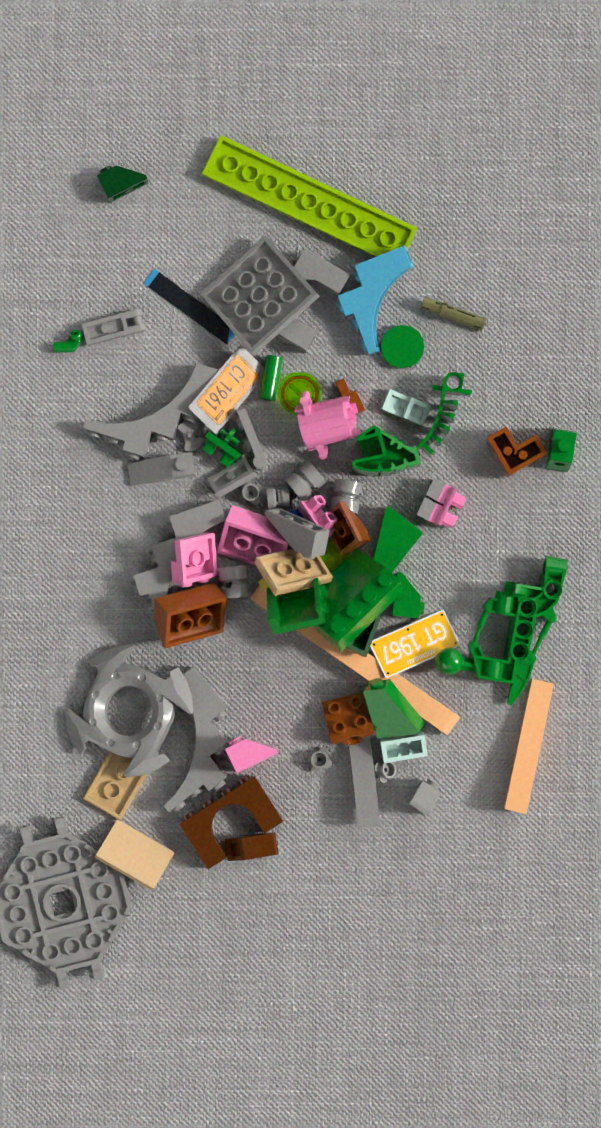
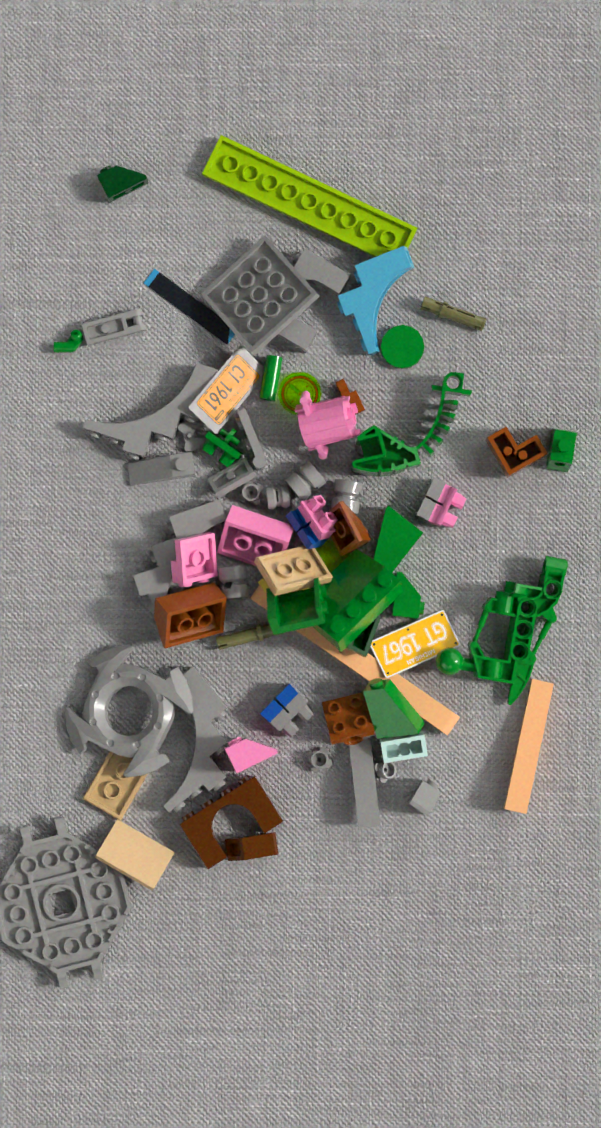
light grey slope [265,508,330,559] -> none
light aqua slope [380,389,431,426] -> none
none -> olive pin [216,624,283,650]
none -> light grey hips [260,684,314,737]

